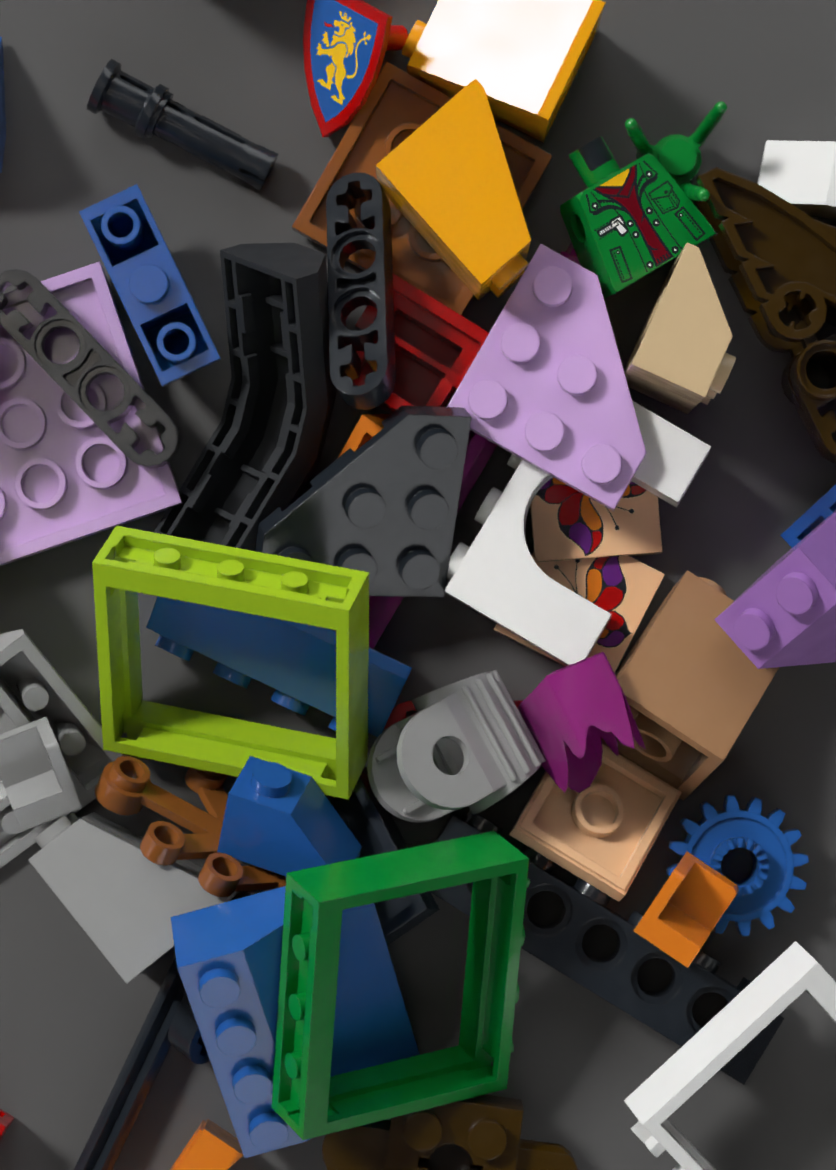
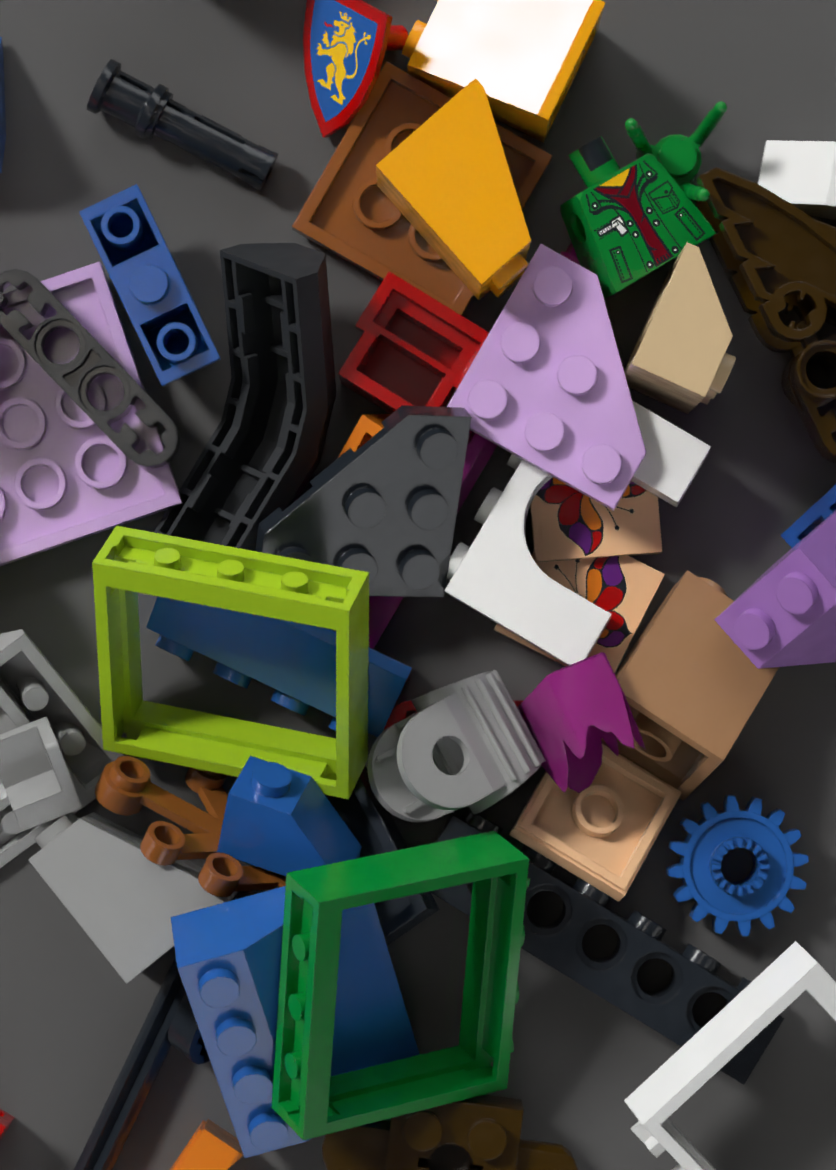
black beam [326,172,396,410] -> none
orange panel [634,851,739,968] -> none

